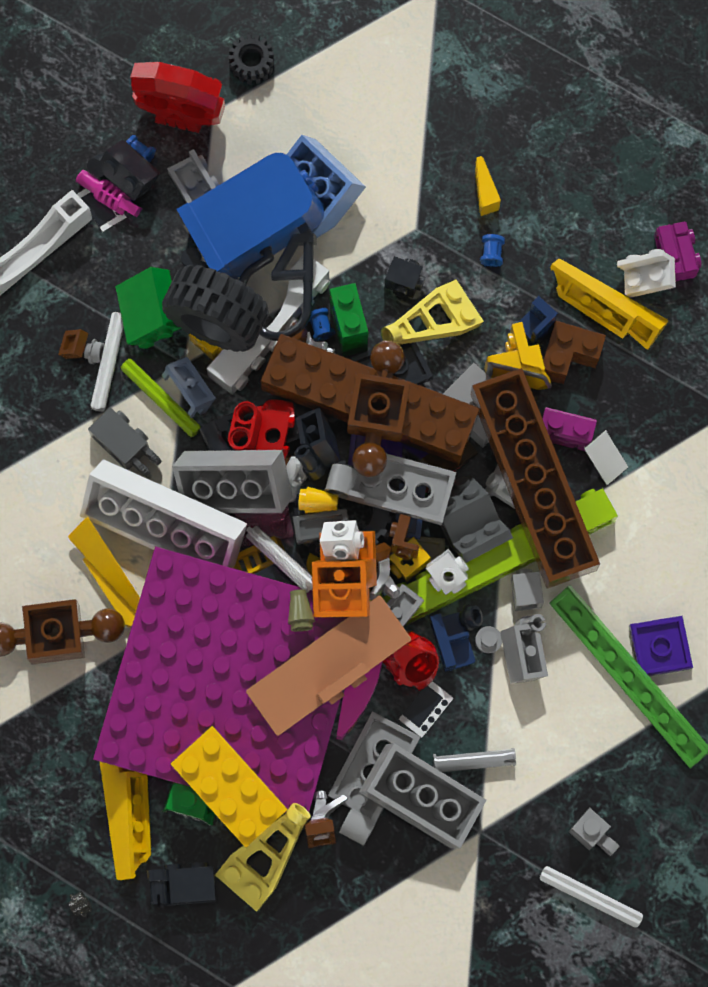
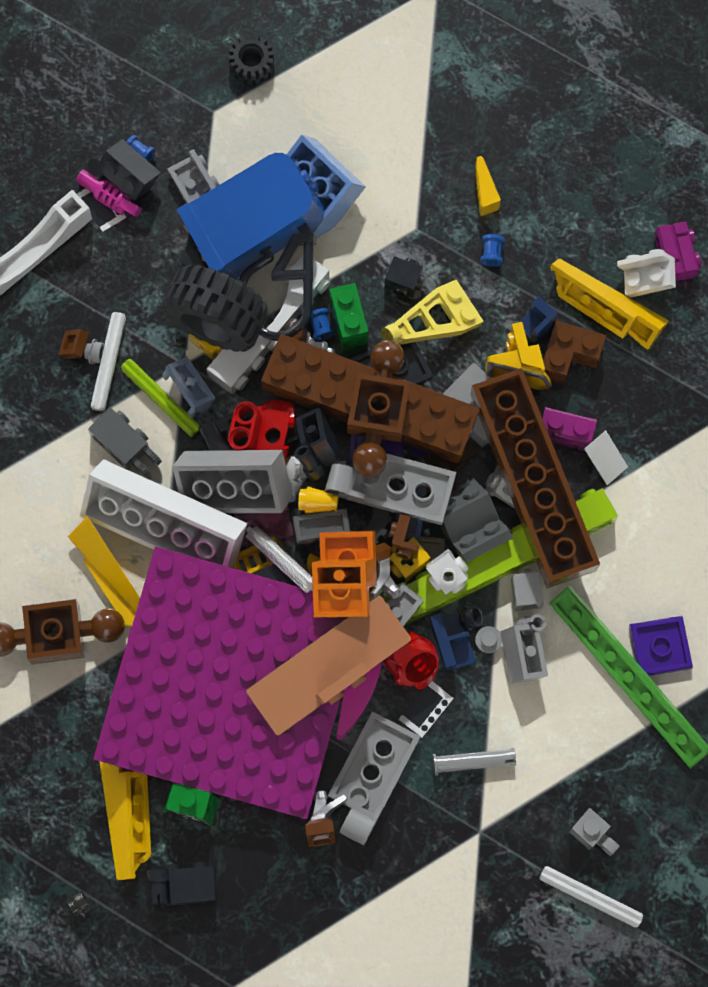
green brick [115,267,181,349] -> none
red brick [130,62,225,133] -> none
yellow brick [170,726,288,848] -> none
light yellow plate [215,803,311,911] -> none
olive cone [288,589,315,632] -> none
white brick [320,520,364,561] -> none
light grey brick [359,743,486,848] -> none

